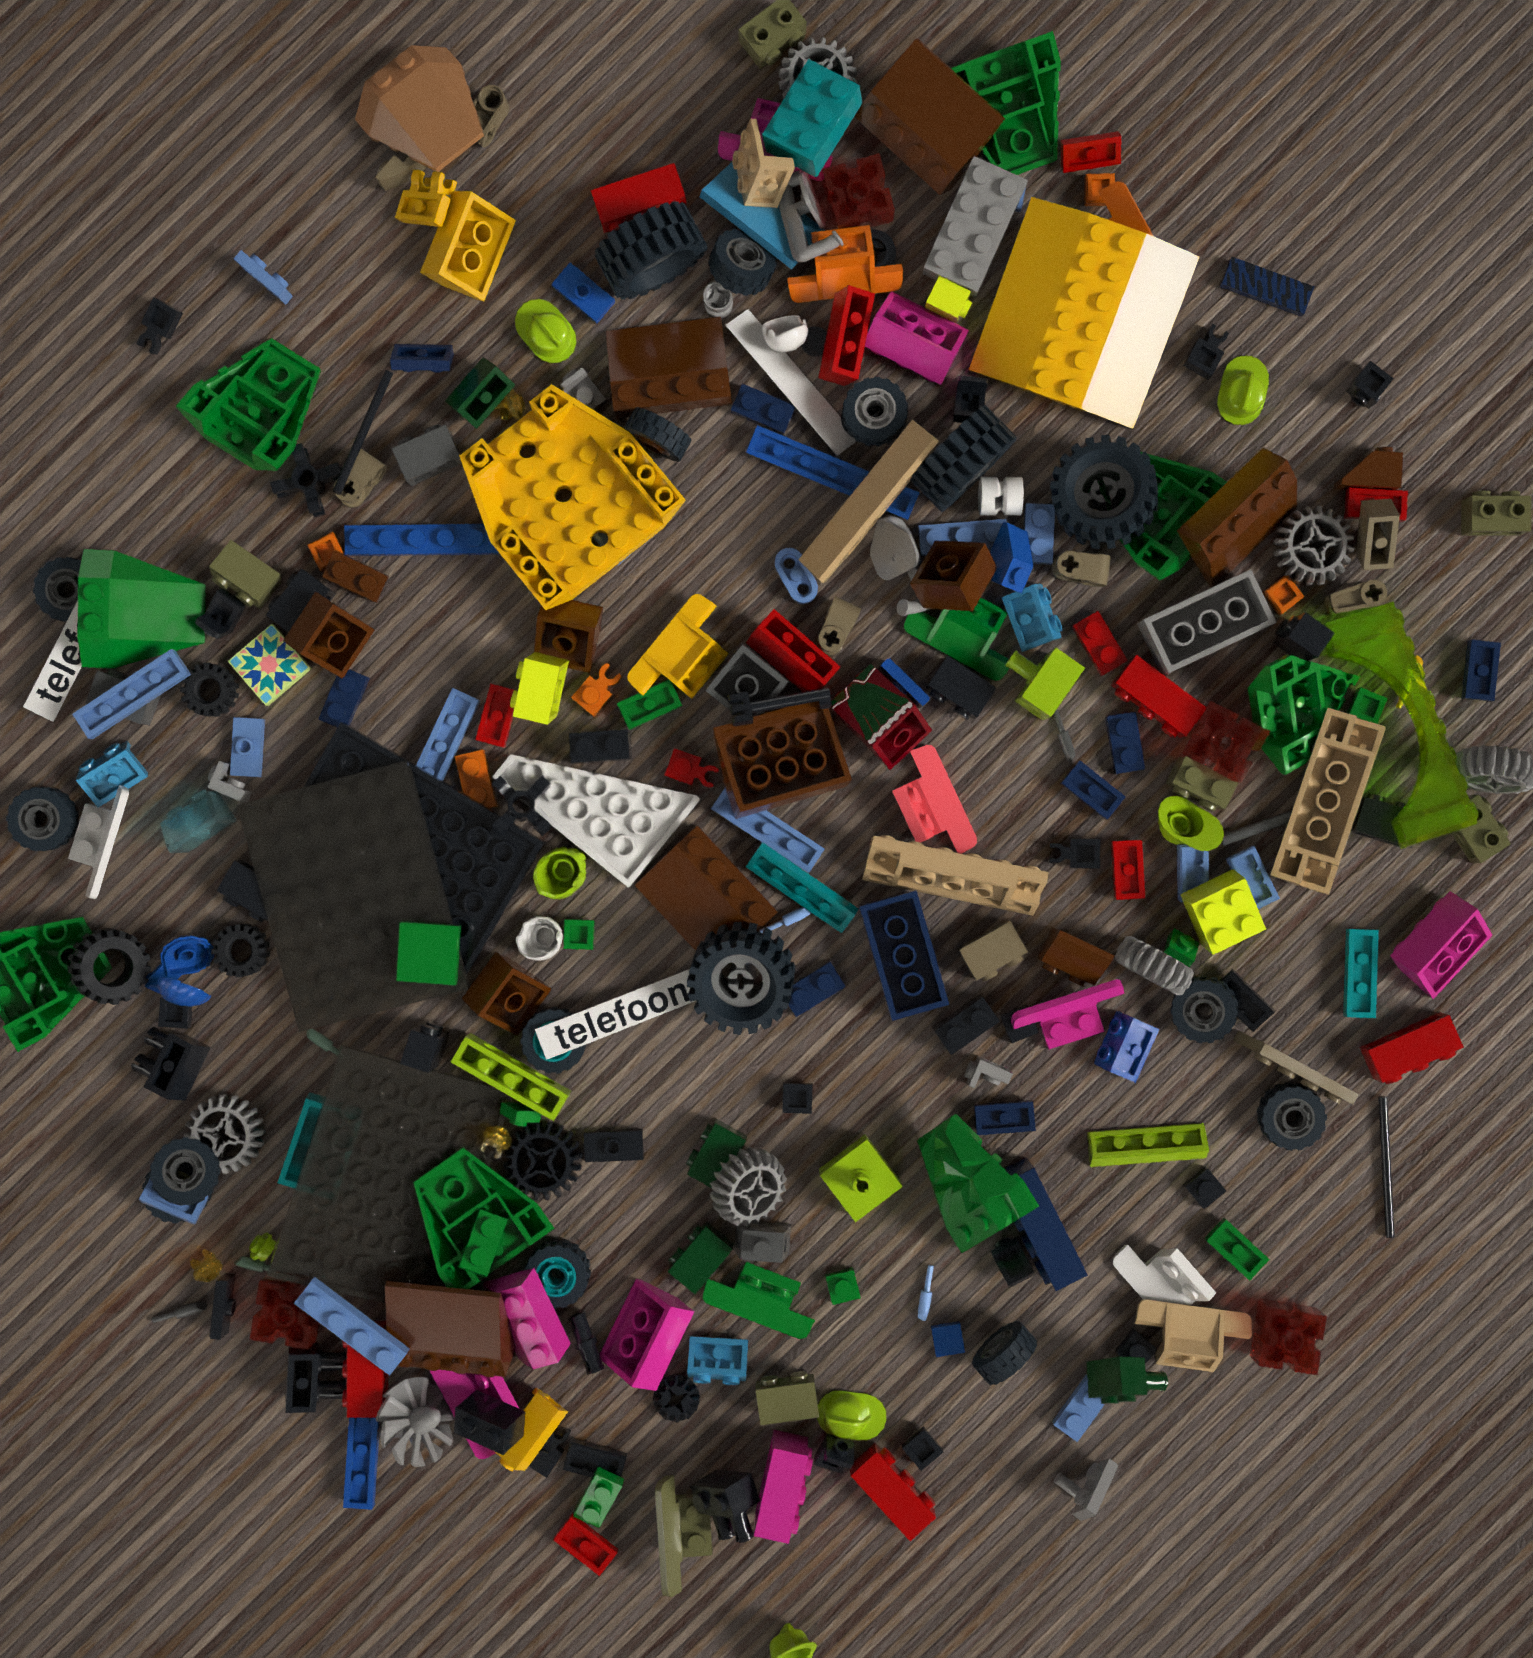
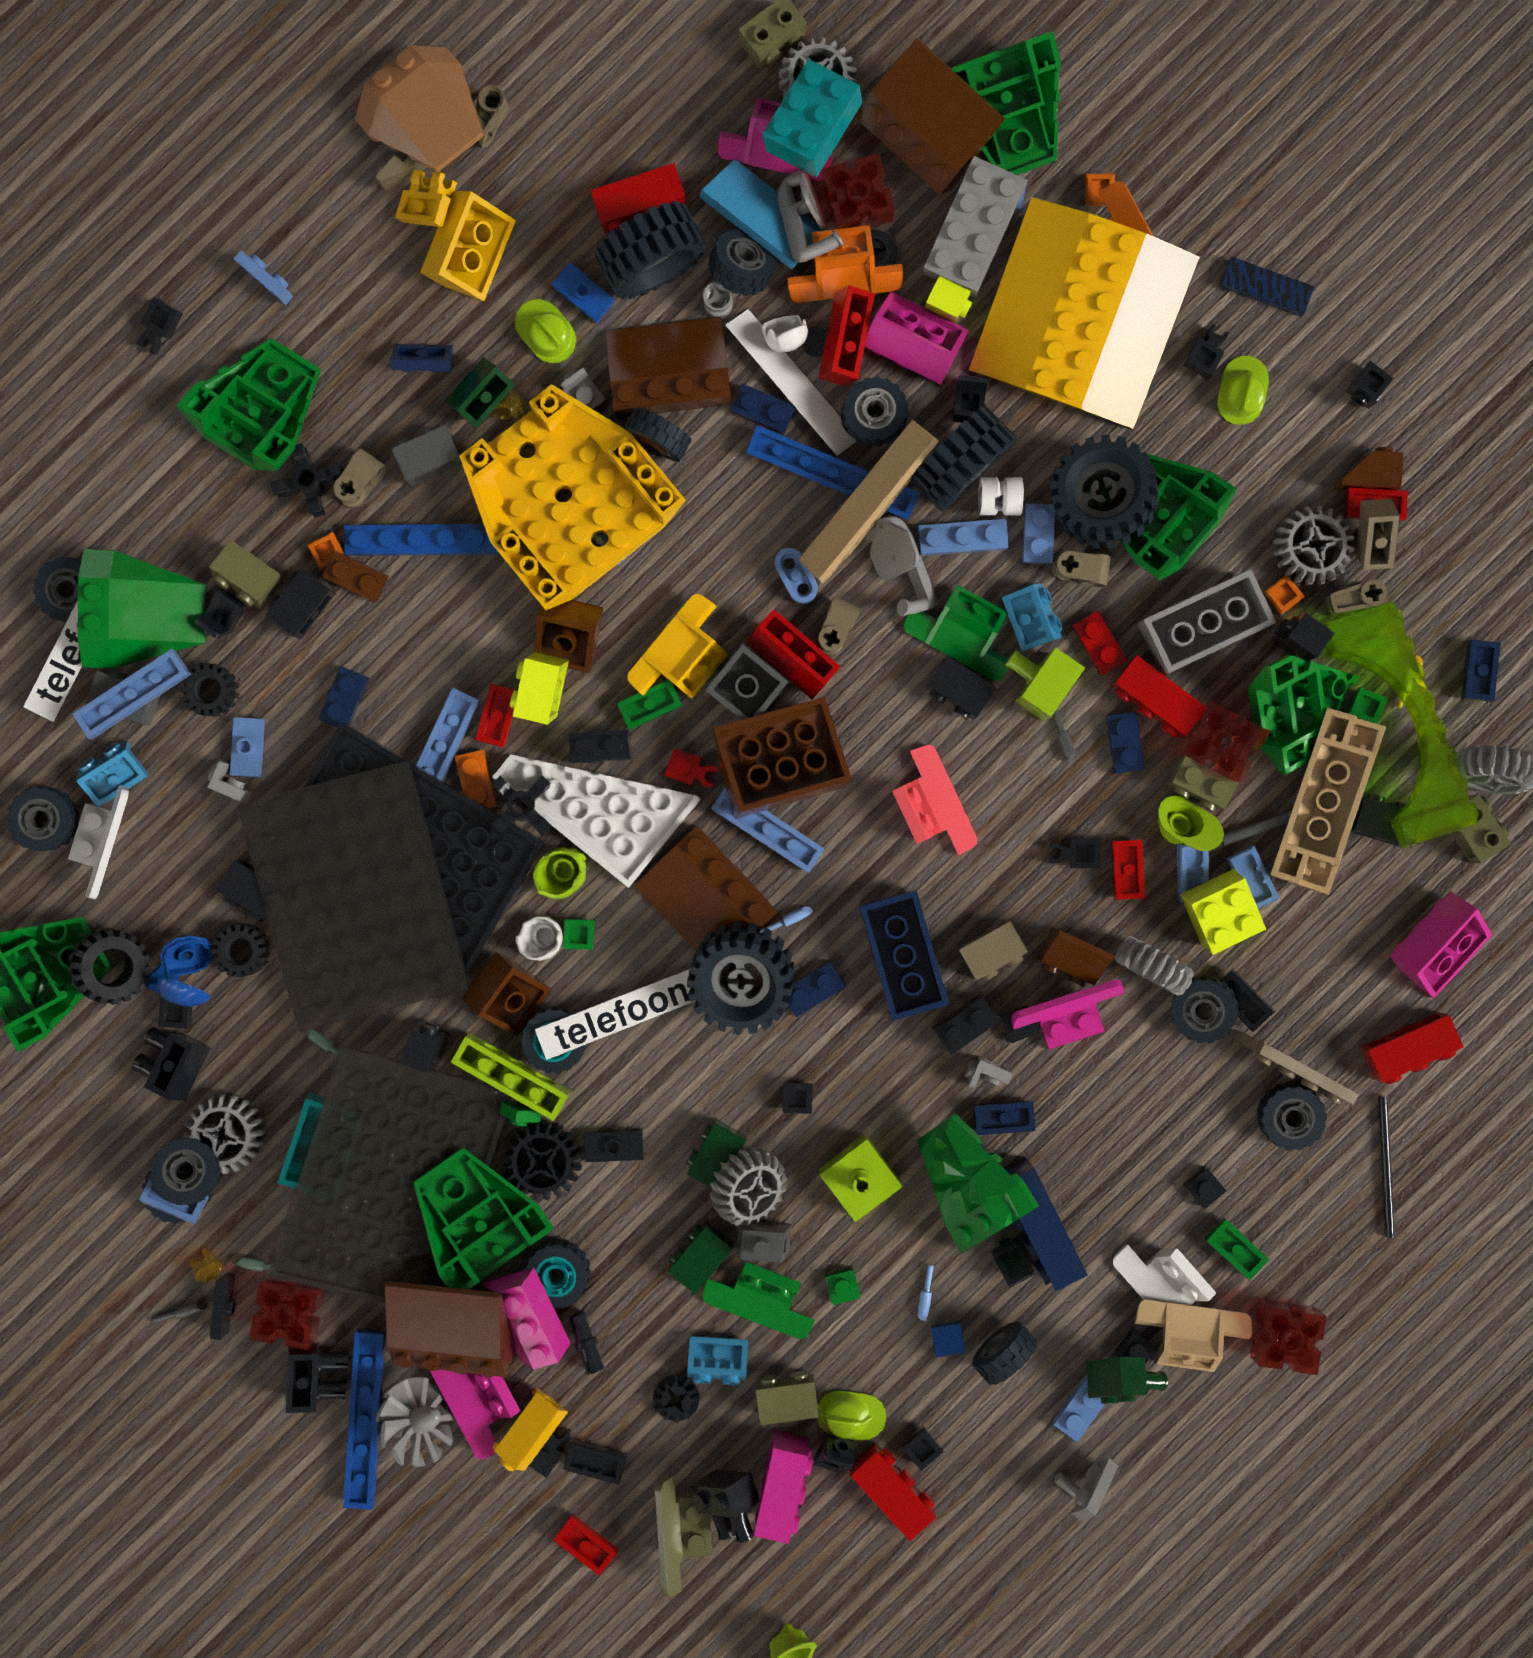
clear light blue slope [160,790,237,853] -> none
tile [228,624,312,706] -> none
lime plate [249,1232,276,1262] -> none
reddish brown brick [283,592,375,679] -> none
medium blue plate [294,1277,410,1376] -> none
black axle [333,370,393,495] -> none
red brick [342,1321,389,1418] -> none
green tile [396,921,461,985] -> none
black brick [454,1390,526,1455] -> none
green plate [458,1209,508,1277] -> none
clear yellow plate [480,1126,512,1159] -> none
orange plate [571,663,622,717] -> none
green plate [573,1467,624,1528] -> none
dark pink slope [599,1279,695,1391] -> none
black hinge [728,687,832,726] -> none
tan bracket [732,119,795,208] -> none
teal plate [746,842,859,933] -> none
slope [831,664,932,770] -> none
tan slope [862,835,1048,916] -> none
blue plate [879,658,930,708] -> none
reddish brown brick [910,541,997,611] -> none
blue slope [990,521,1033,594] -> none
dark blue plate [1060,760,1126,820] -> none
red plate [1061,131,1121,173] -> none
lime slope [1087,1123,1209,1167] -> none
blue bracket [1094,1011,1159,1083] -> none
green plate [1163,928,1200,967] -> none
reddish brown slope [1177,448,1297,588] -> none
teal plate [1343,929,1379,1018] -> none
olive brick [1461,491,1531,536] -> none

